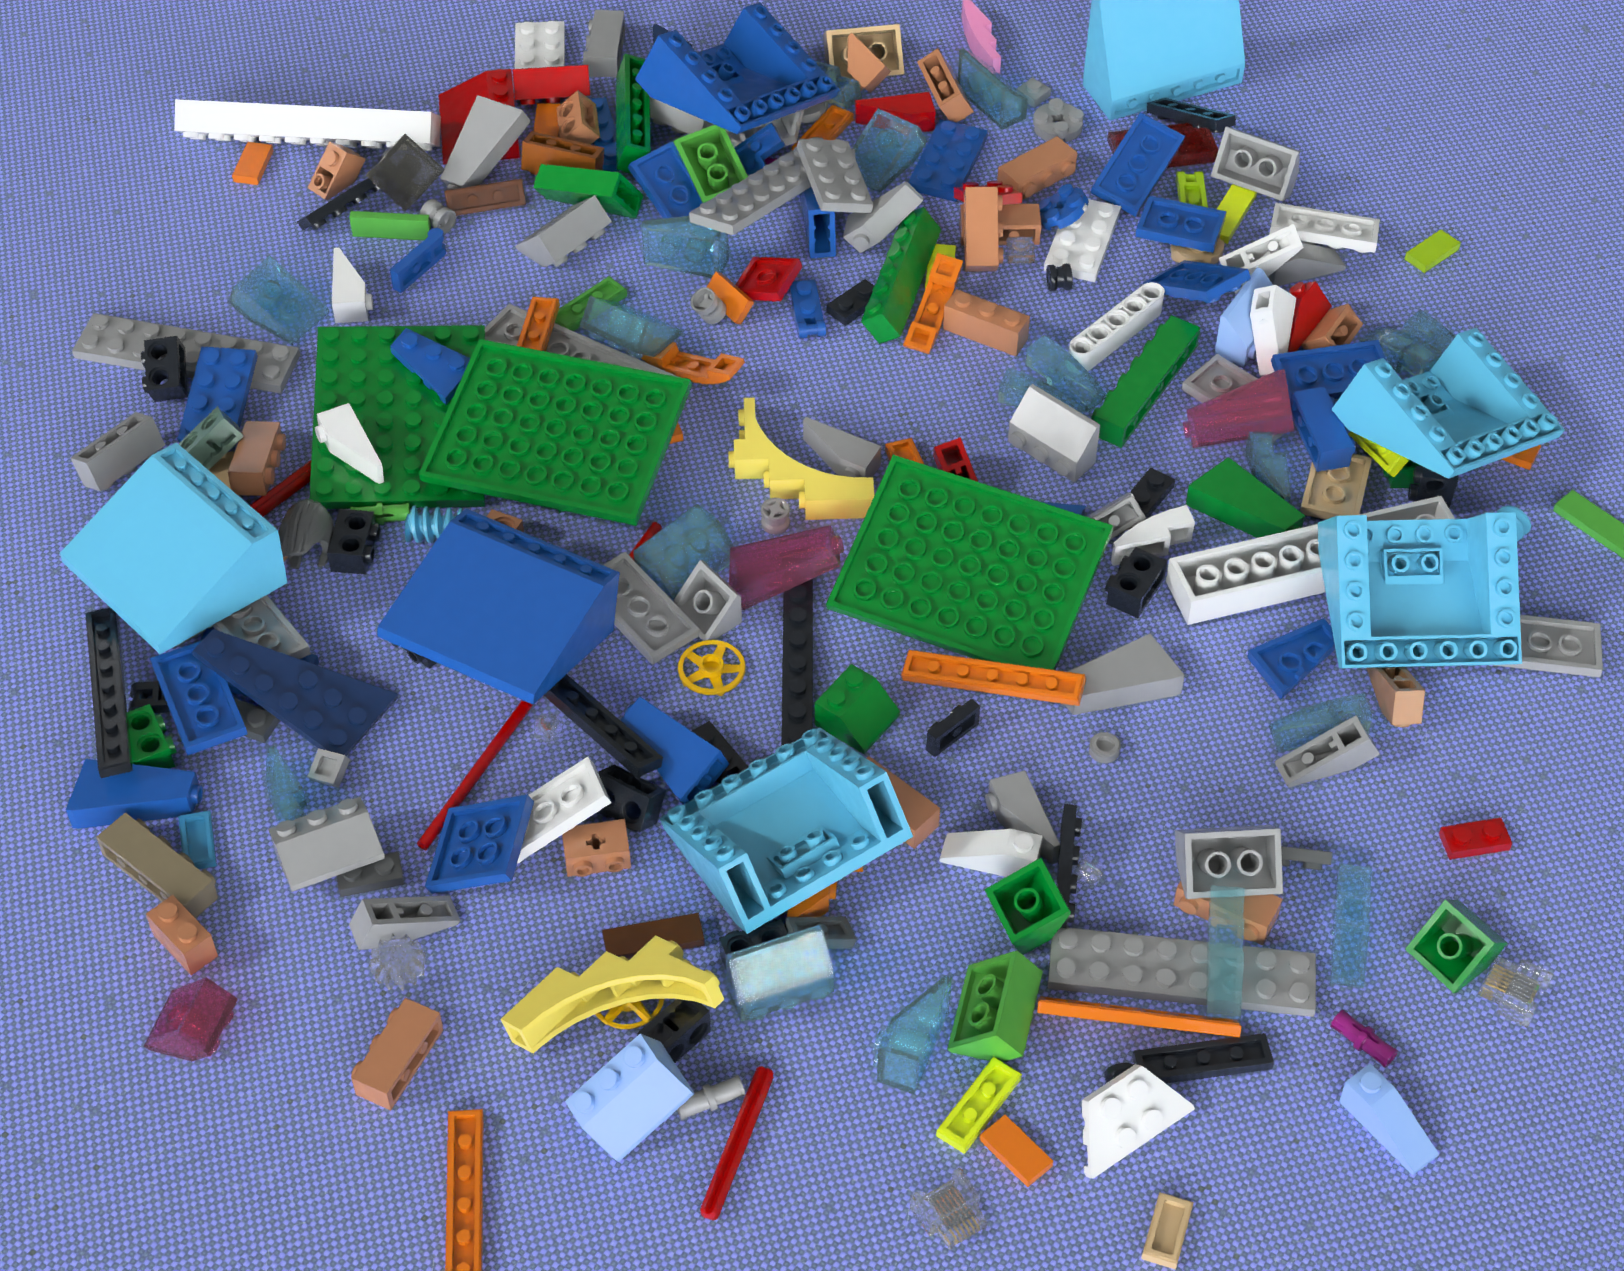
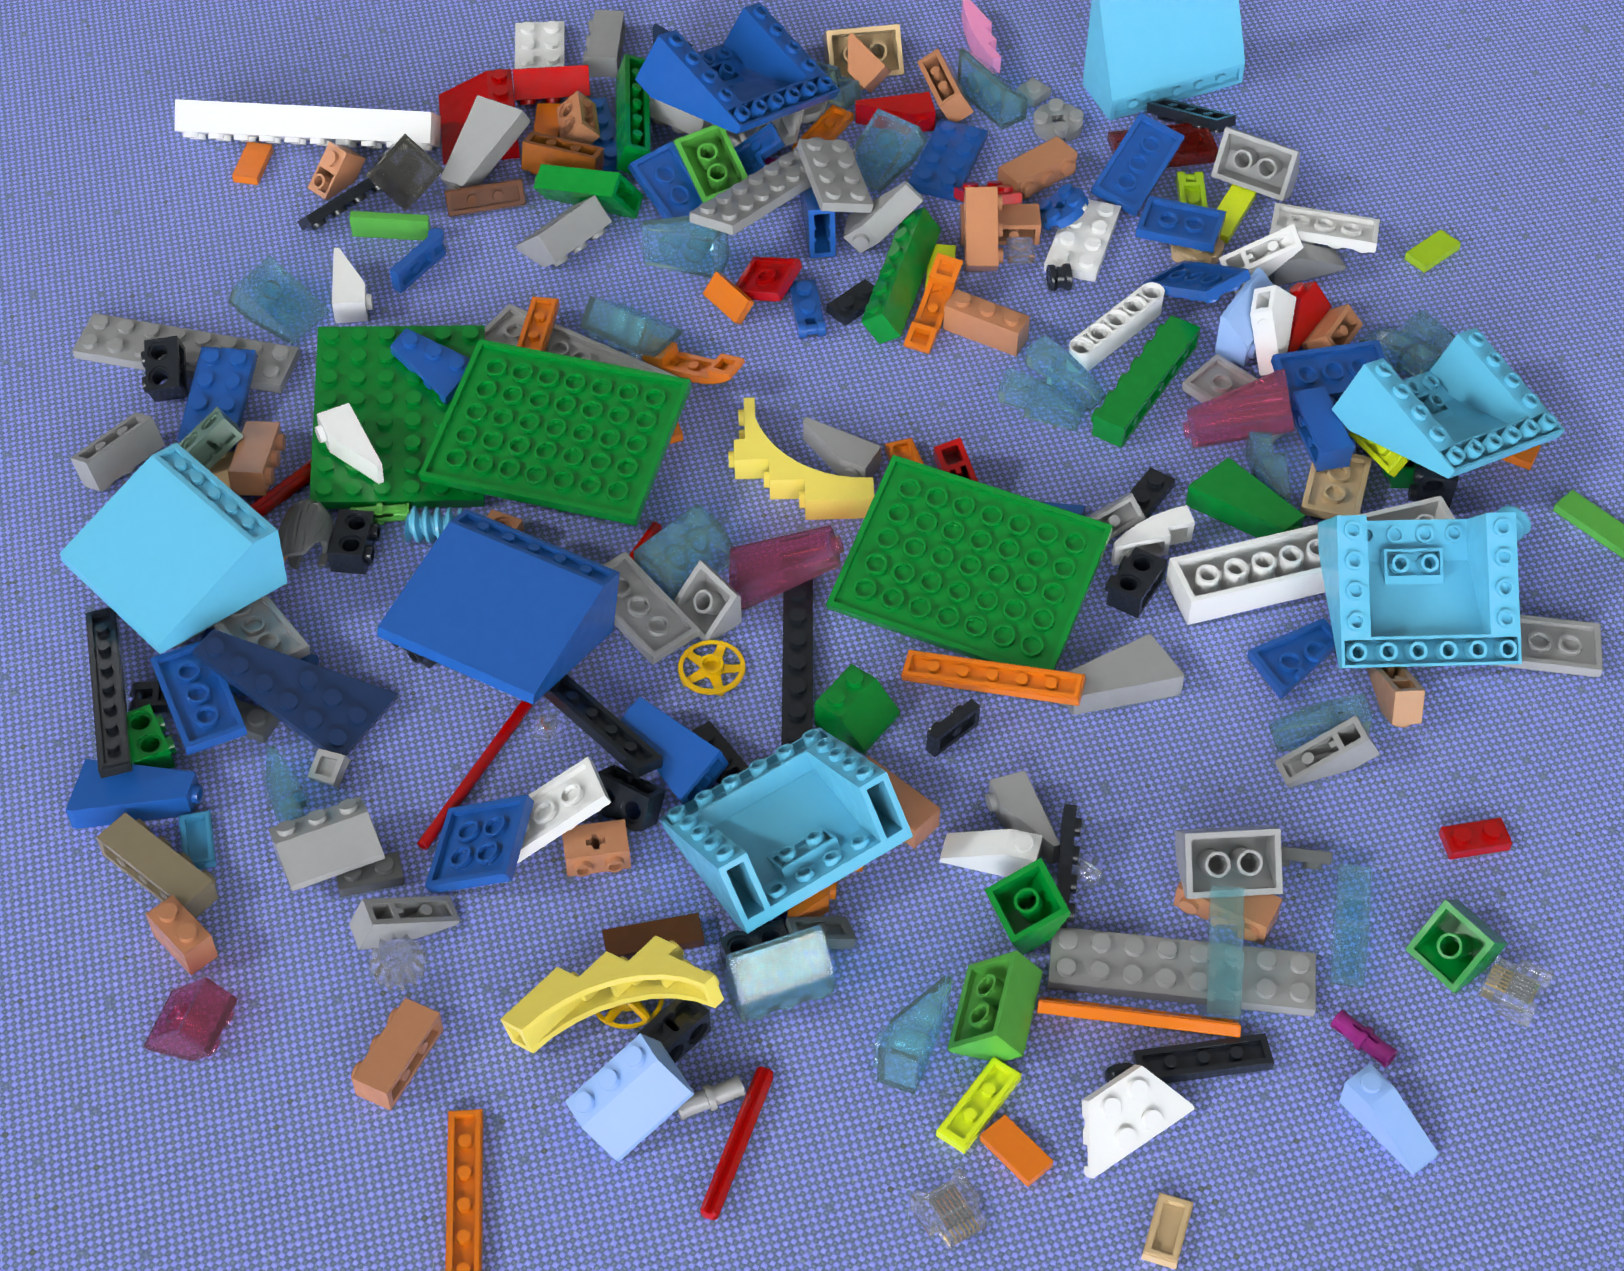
light grey wheel [420,199,456,234] -> none
bright green tile [555,276,627,331] -> none
light grey wheel [690,288,726,324] -> none
light grey wheel [761,498,790,535] -> none
slope [1008,384,1100,483] -> none
light grey tile [1089,732,1121,763] -> none

